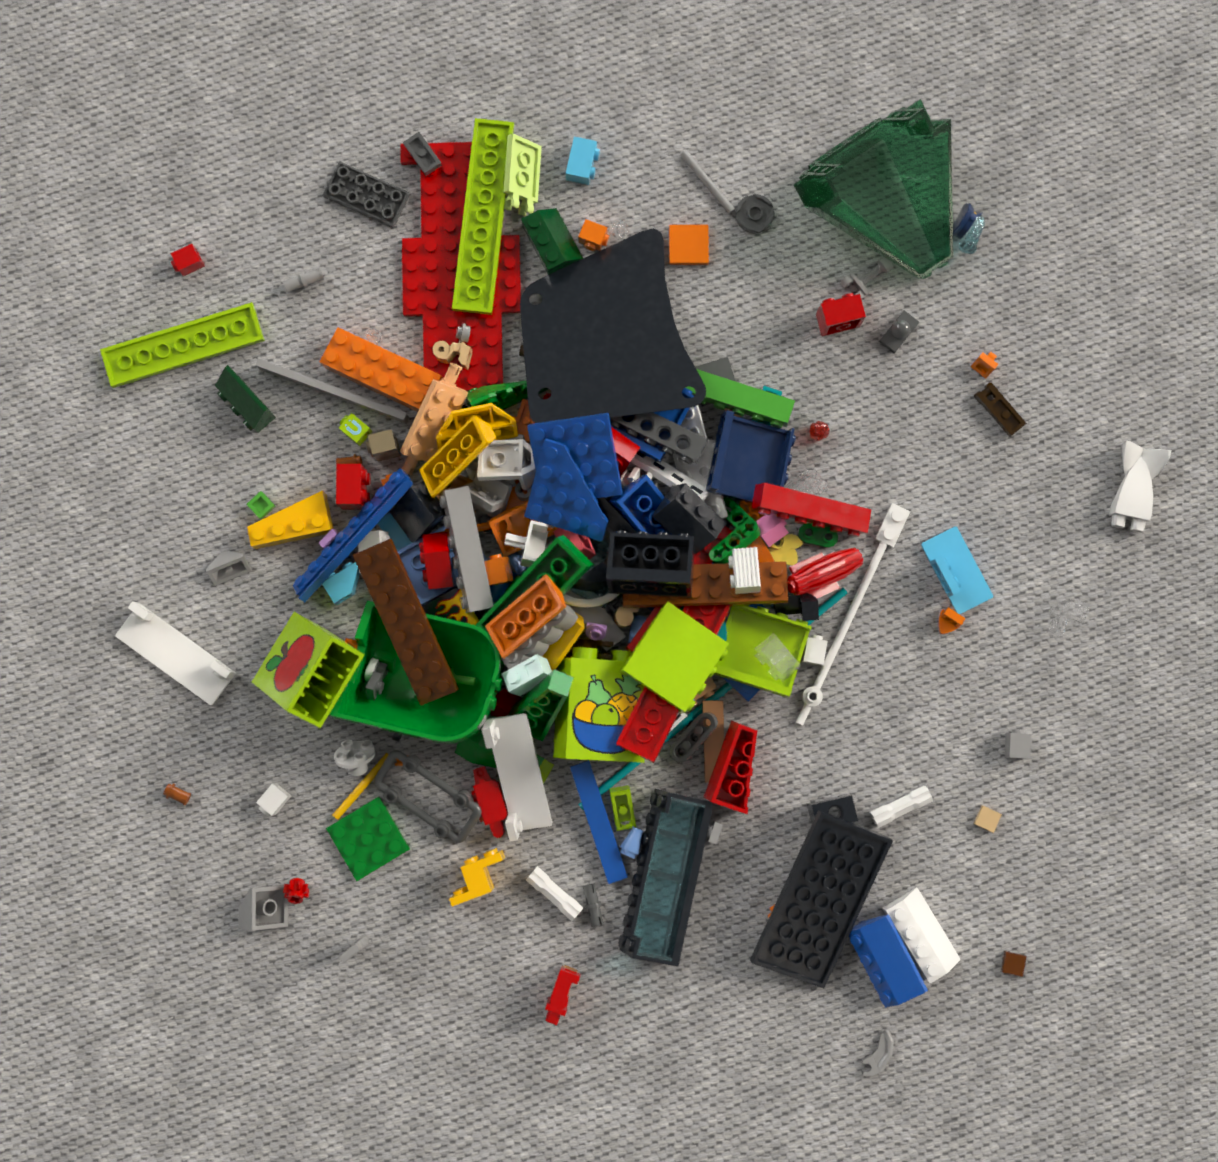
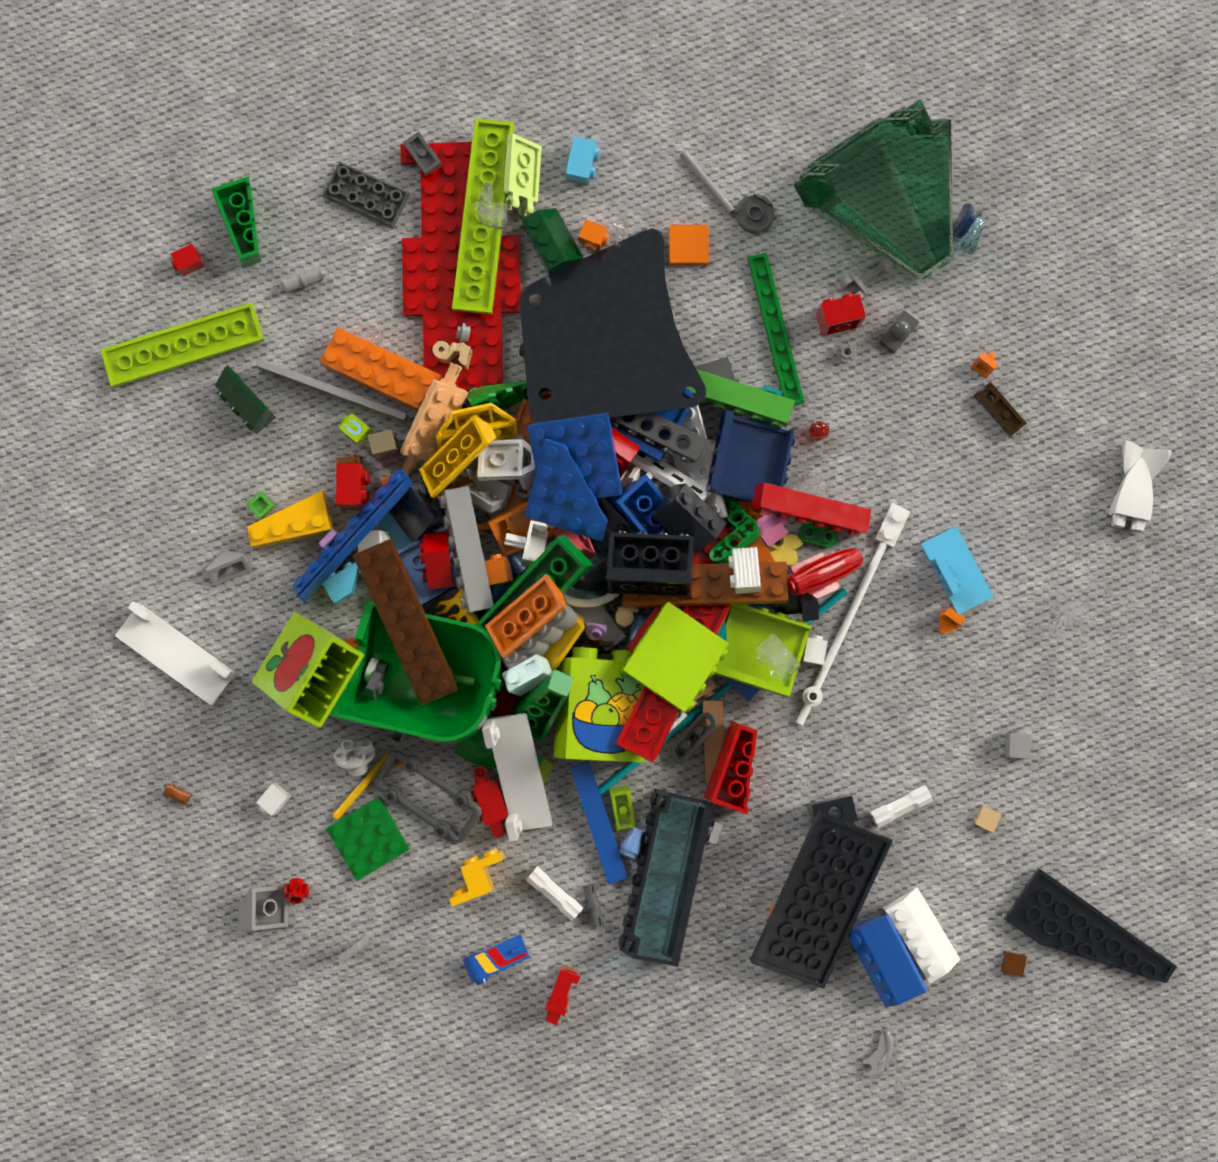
none -> green wedge [211,176,261,268]
none -> blue door [462,934,530,985]
none -> clear brick [475,183,508,230]
none -> green tile [747,252,805,406]
none -> light grey plate [837,344,856,363]
none -> black wing [1004,868,1178,983]

